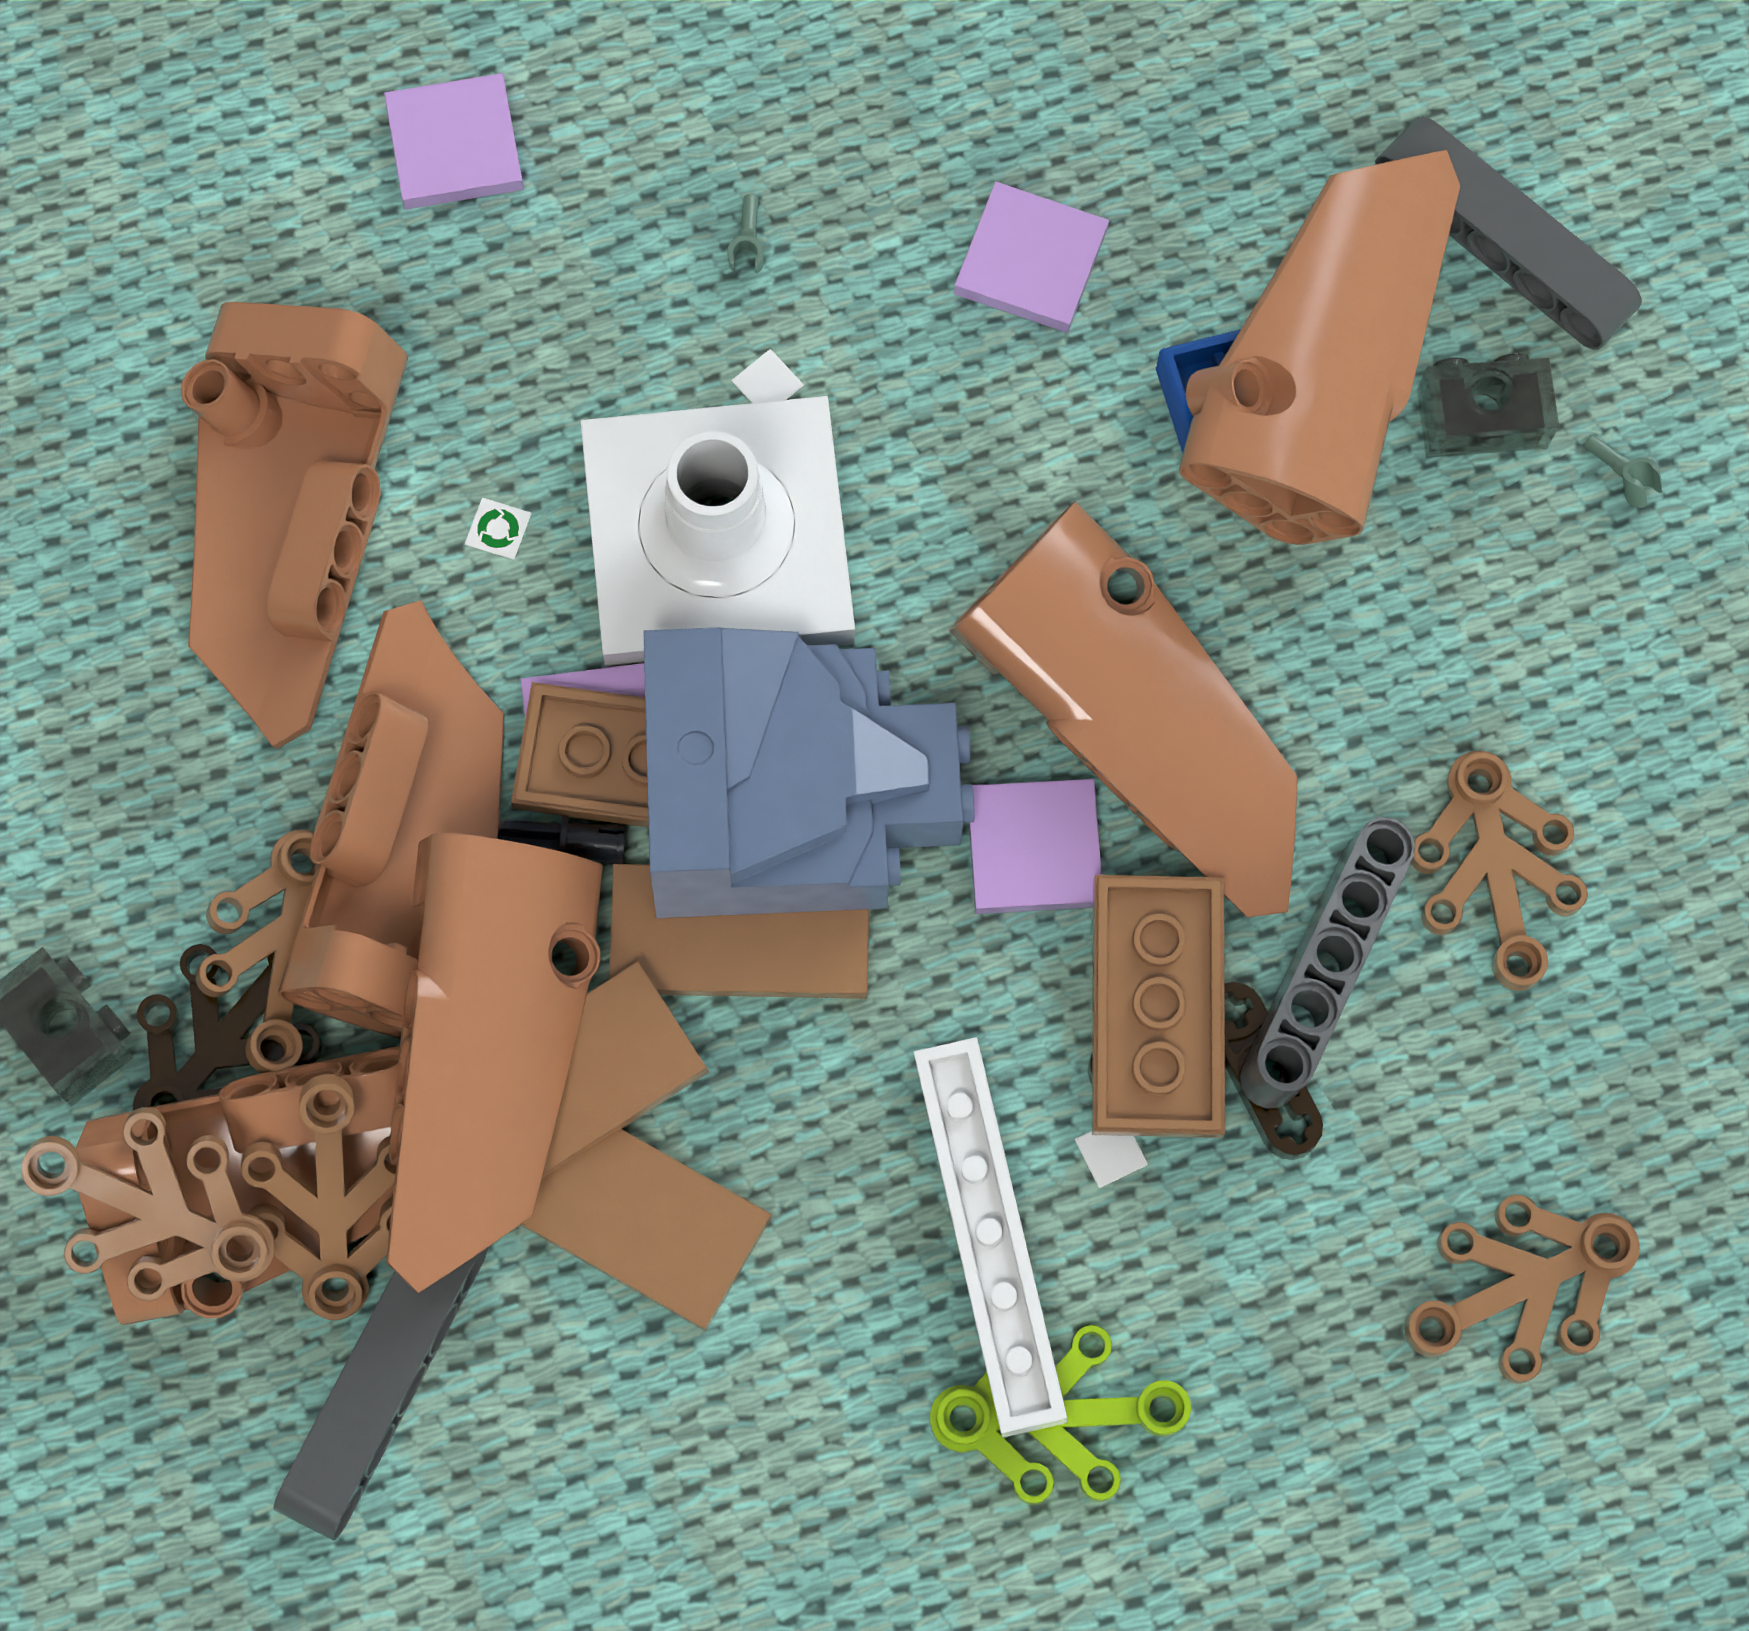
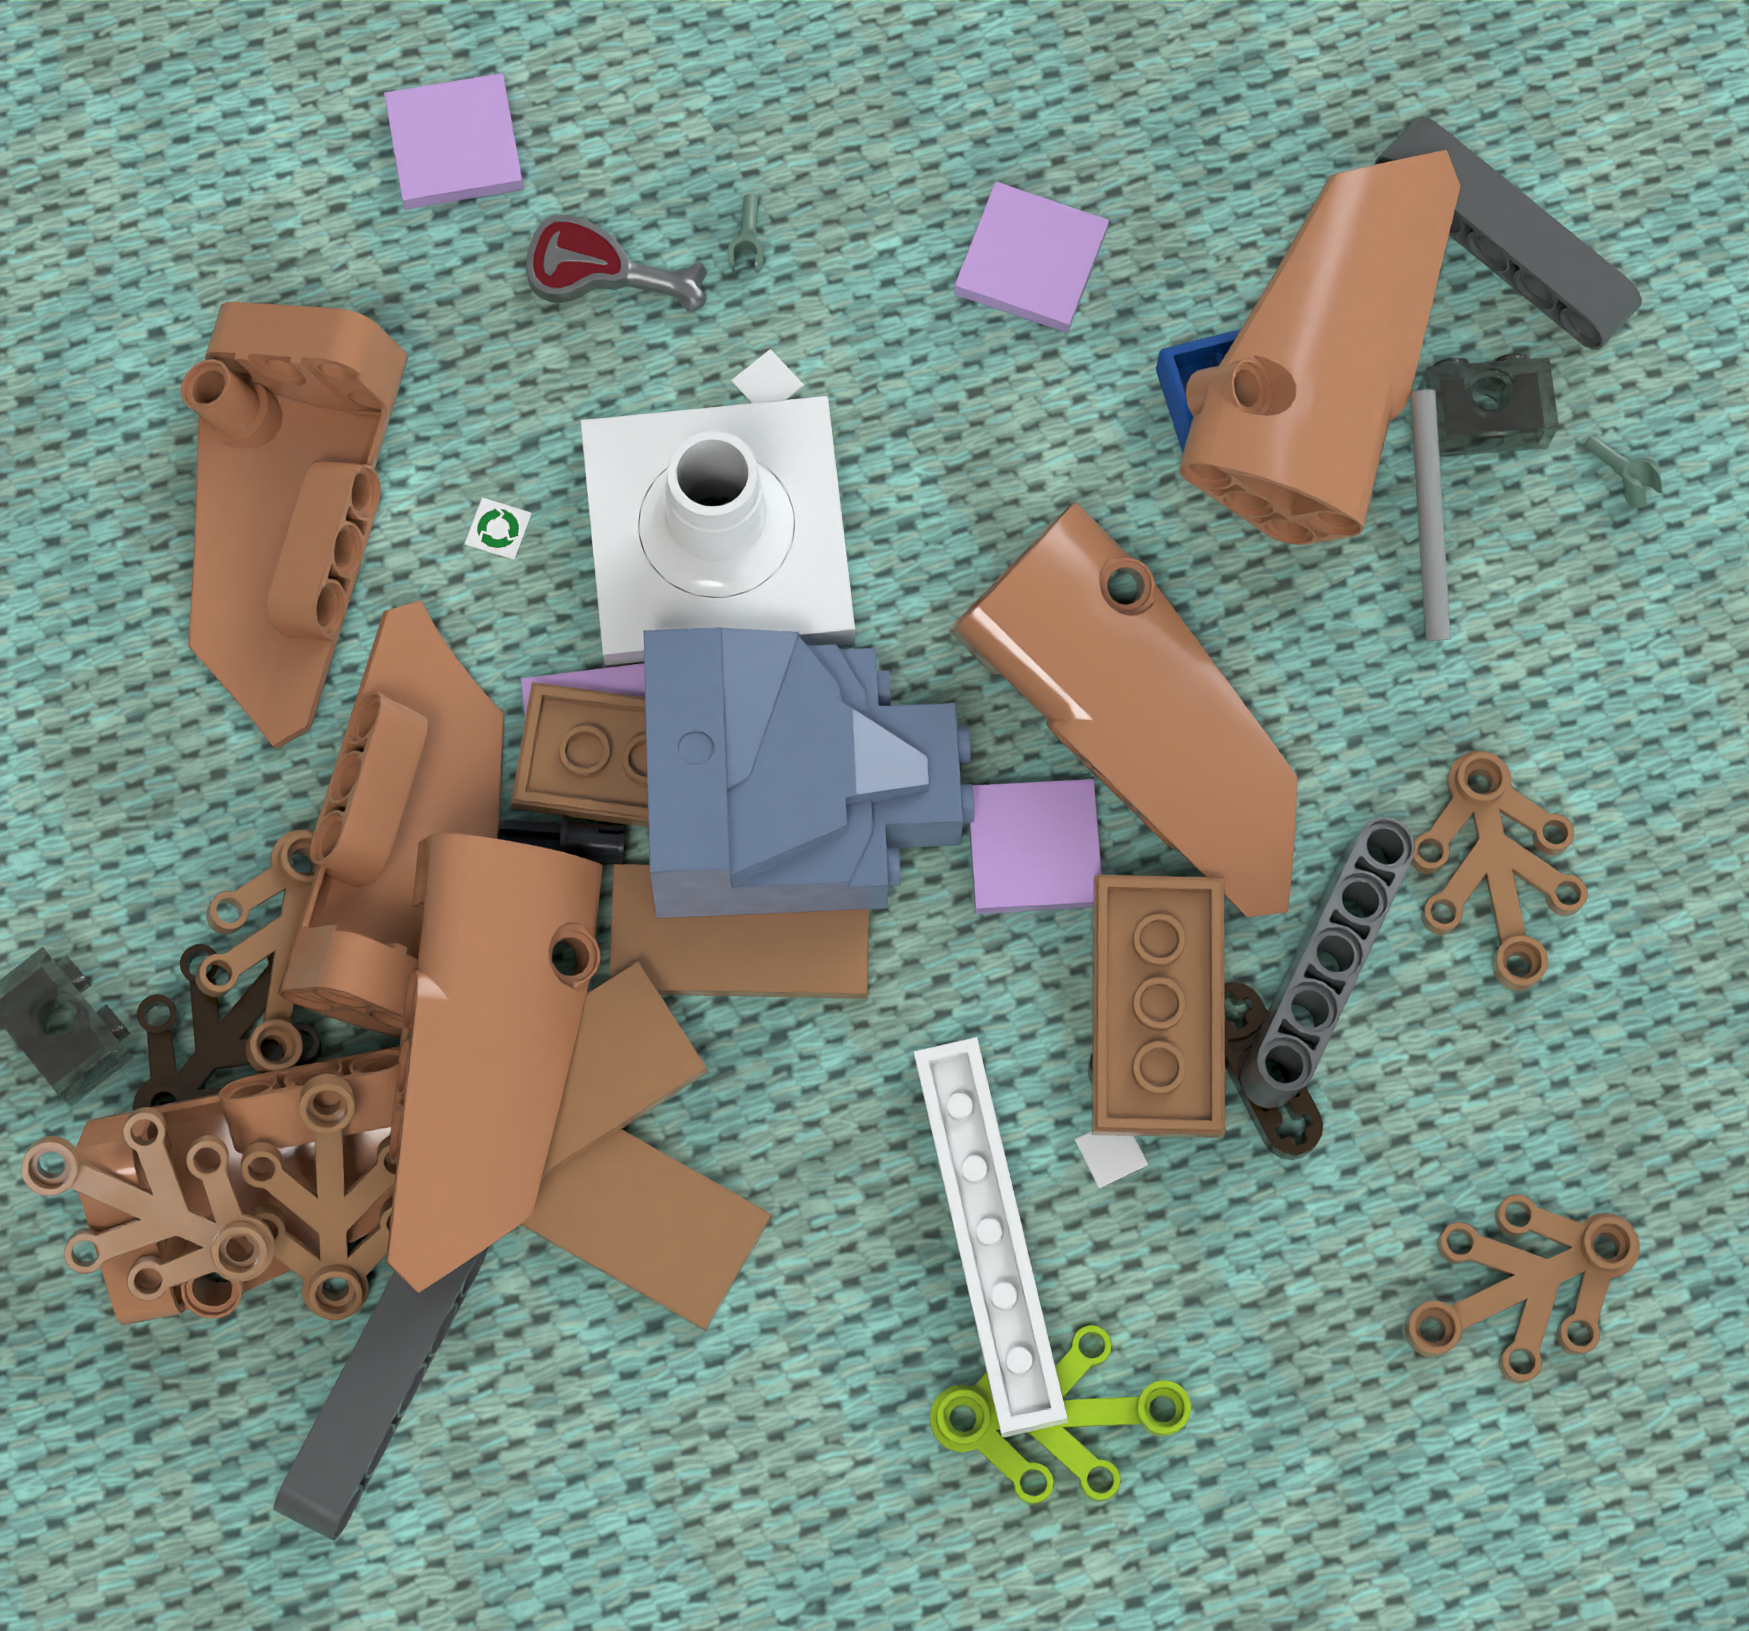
none -> flat silver piece [526,215,707,312]
none -> light grey bar [1410,390,1451,641]

